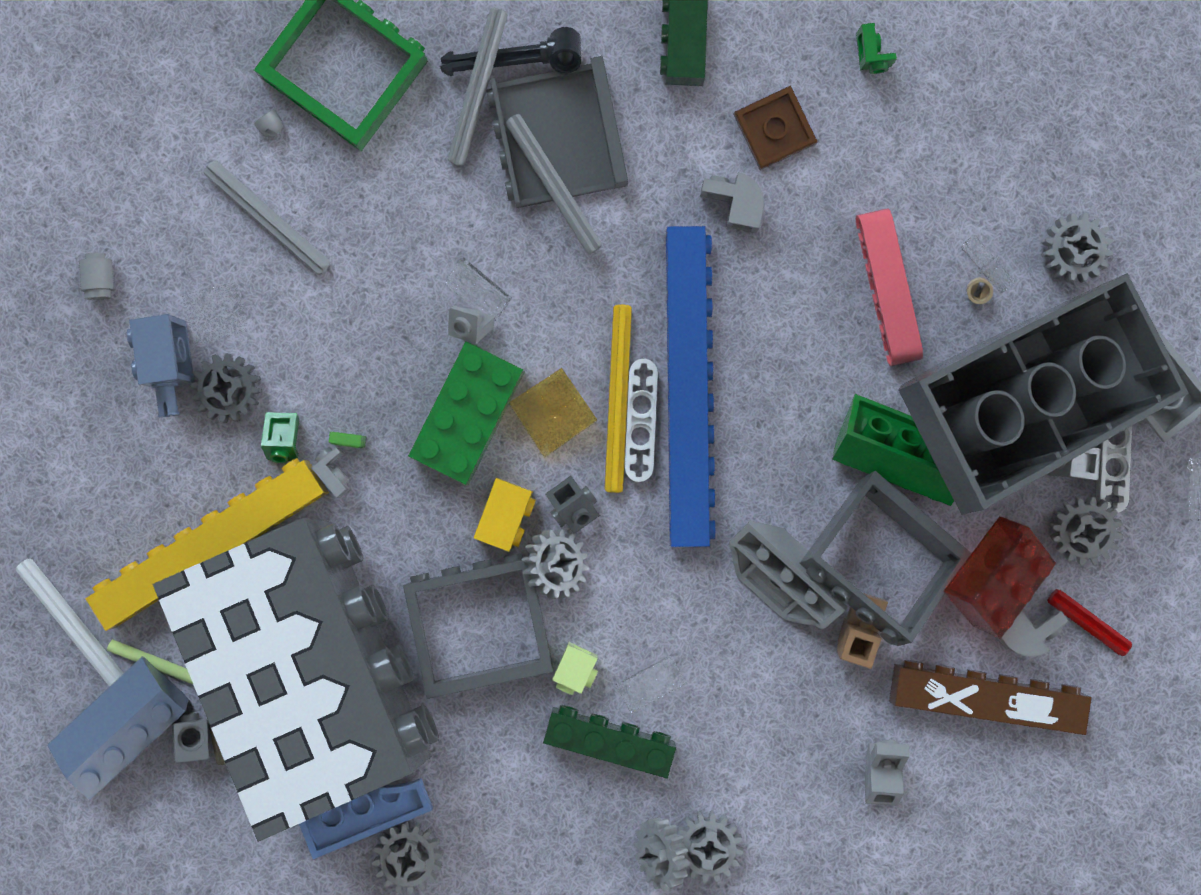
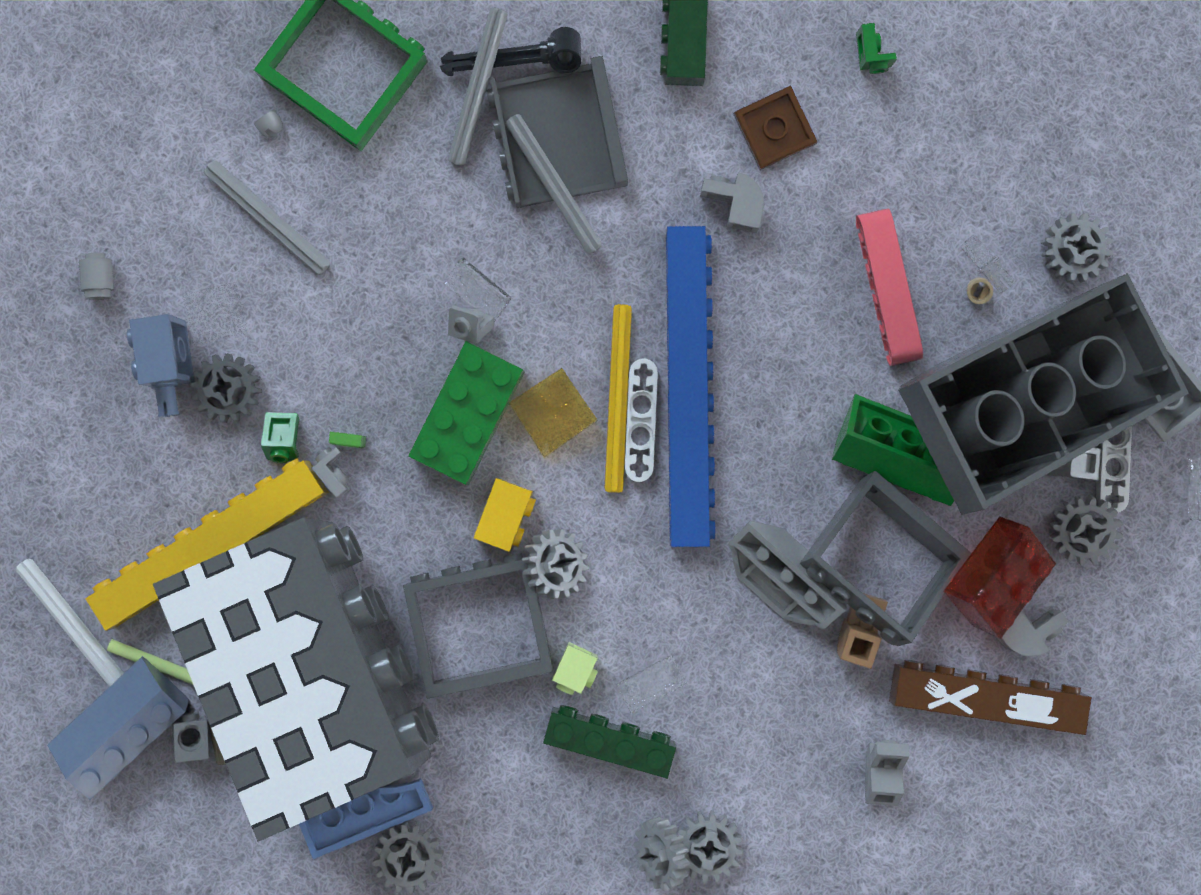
dark grey brick [545,476,600,534] -> none
red axle [1047,589,1132,656] -> none

